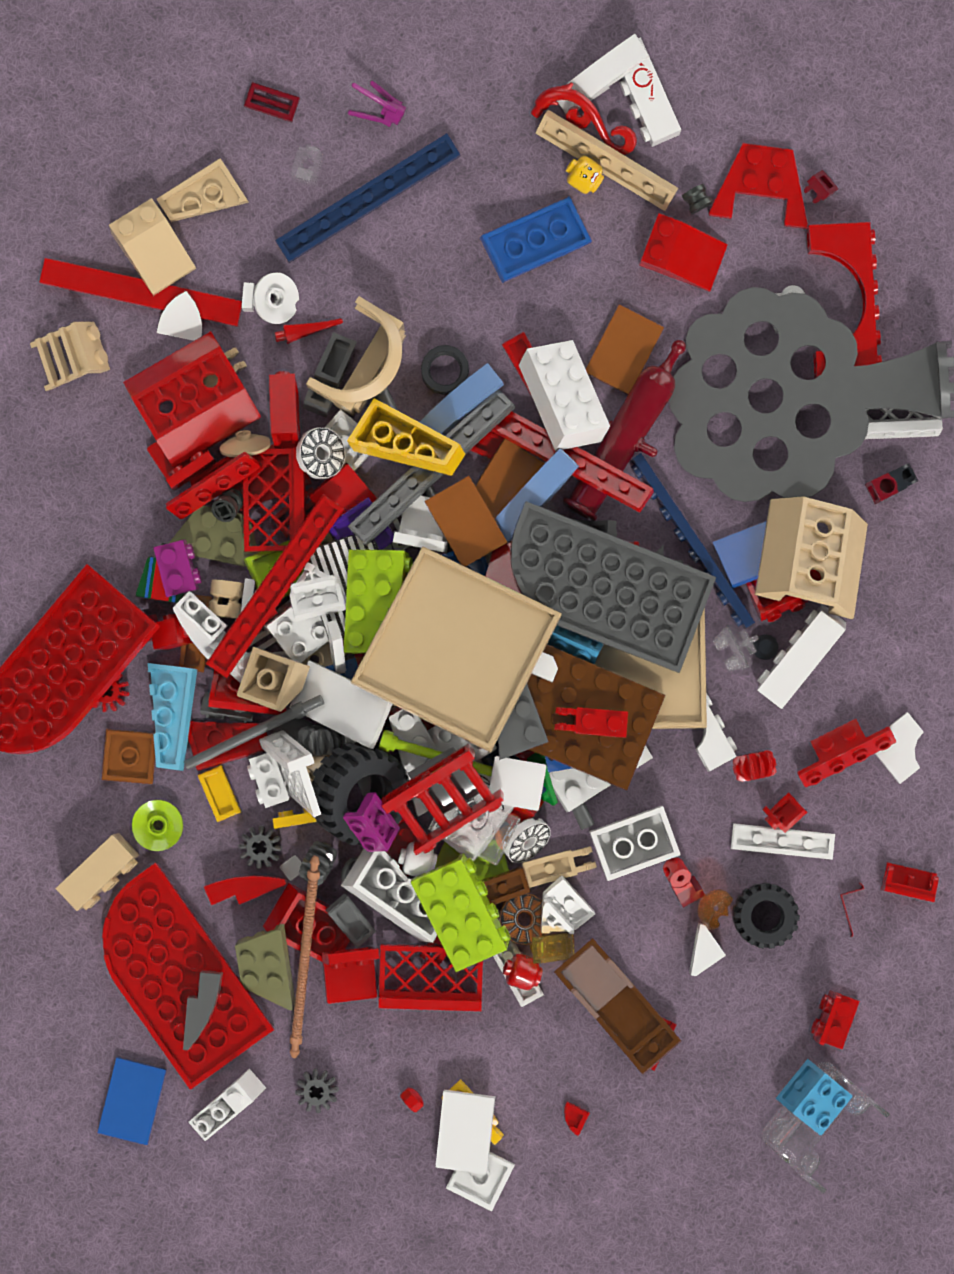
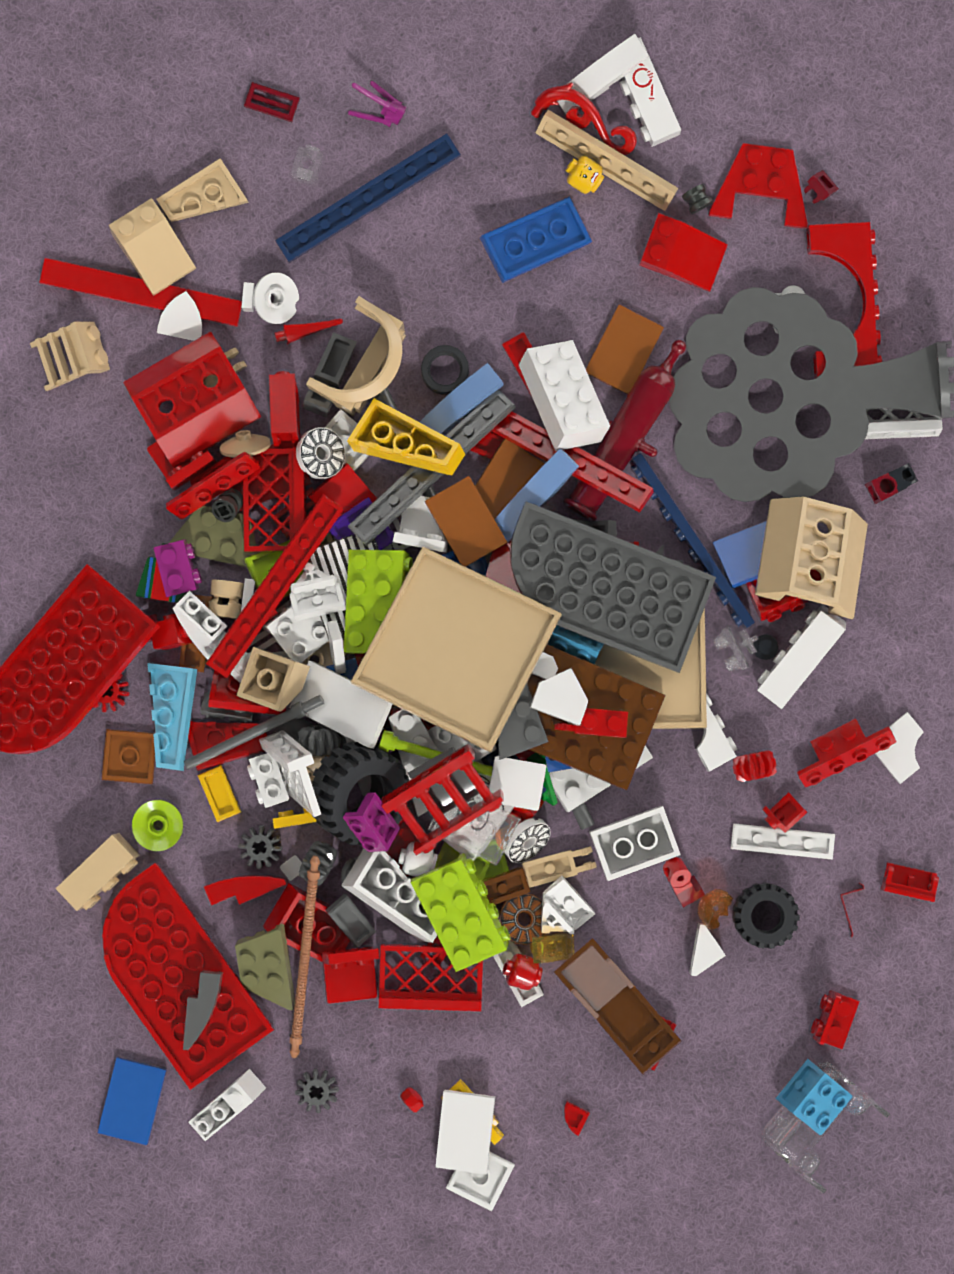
none -> white slope [530,668,588,726]

